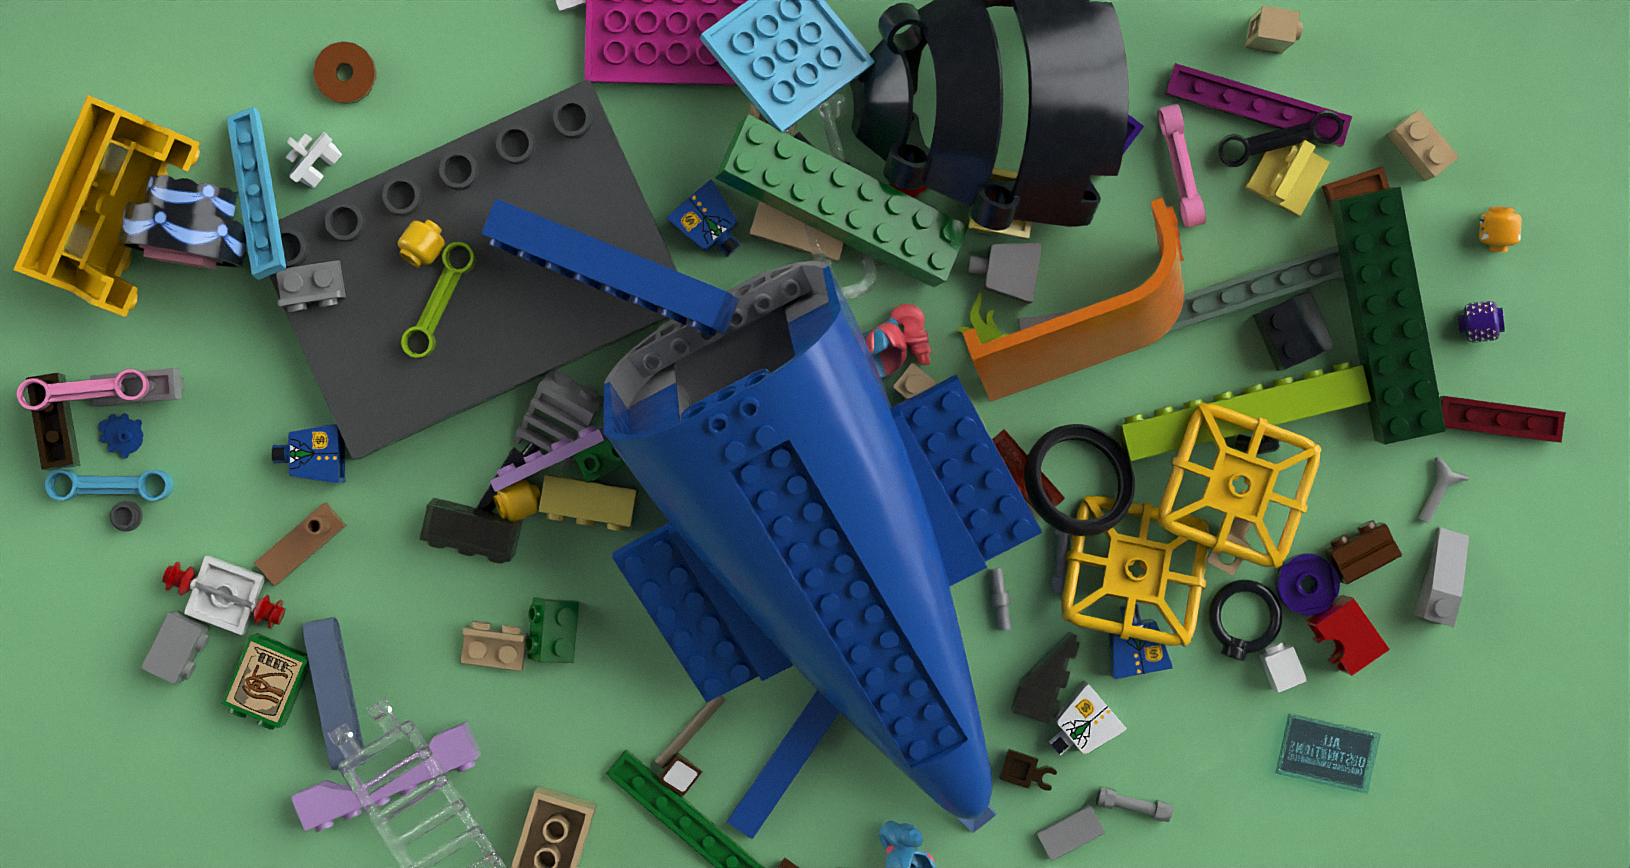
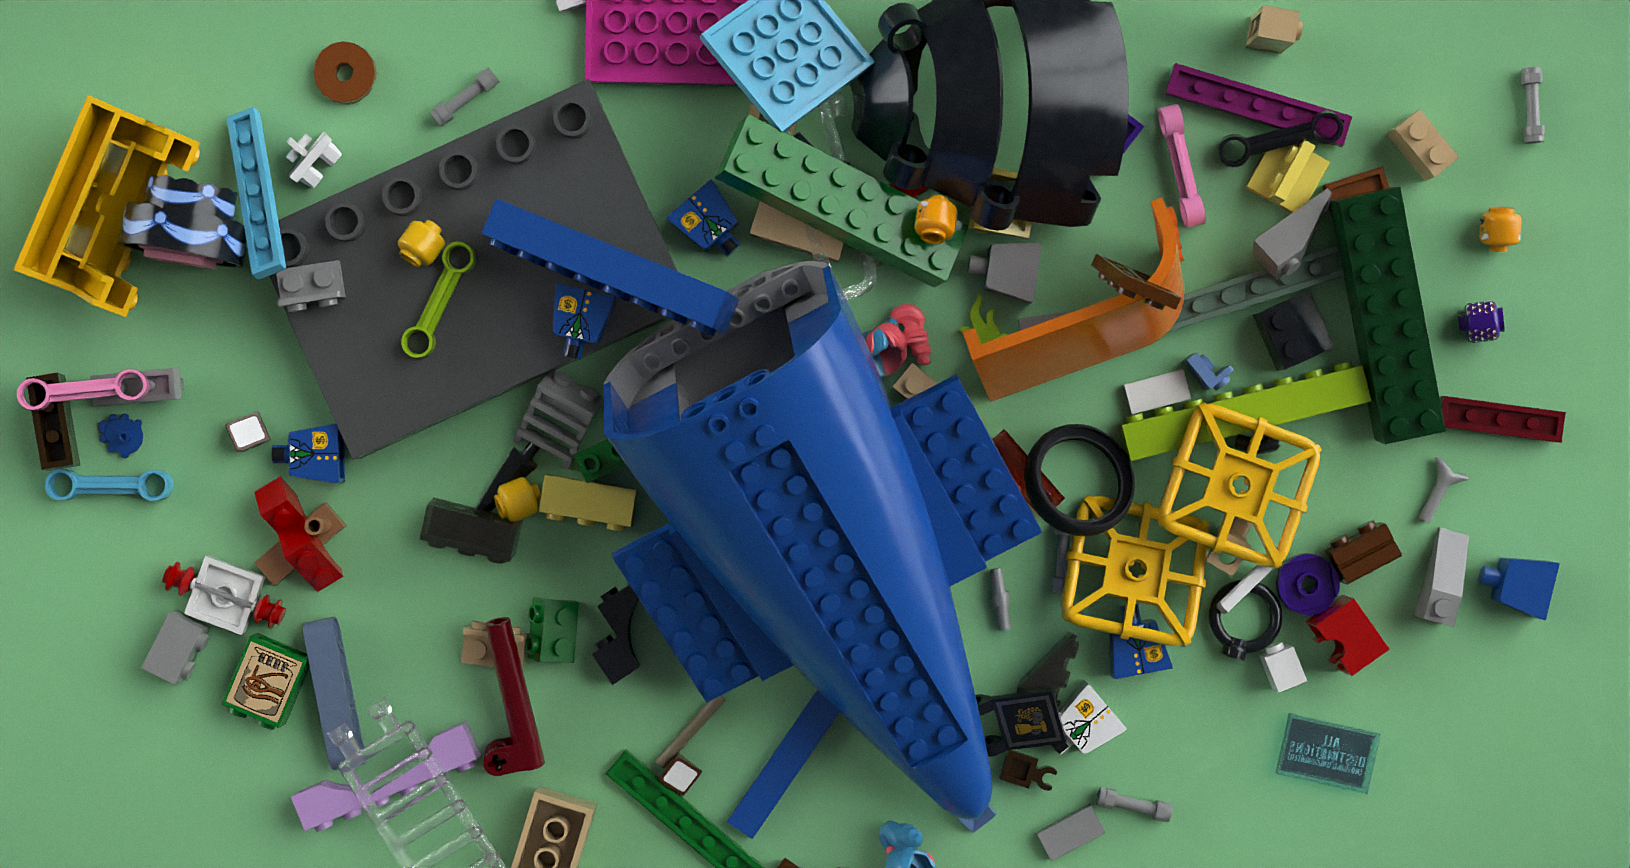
dark grey plate [110,501,142,532] -> none
lavender plate [490,424,607,492] -> none
none -> white slope [225,412,271,452]
none -> red arch [254,476,344,592]
none -> light grey bar [430,67,500,126]
none -> dark red axle [483,617,545,776]
none -> blue torso [553,283,618,360]
none -> black arch [592,580,640,685]
none -> light orange head [914,195,958,244]
none -> black flag [975,688,1067,757]
none -> reddish brown plate [1091,254,1181,310]
none -> white tile [1123,369,1191,415]
none -> medium blue bracket [1182,353,1234,391]
none -> white tile [1216,565,1272,615]
none -> light grey slope [1252,188,1332,280]
none -> blue torso [1478,557,1560,620]
none -> light grey bar [1521,67,1545,143]

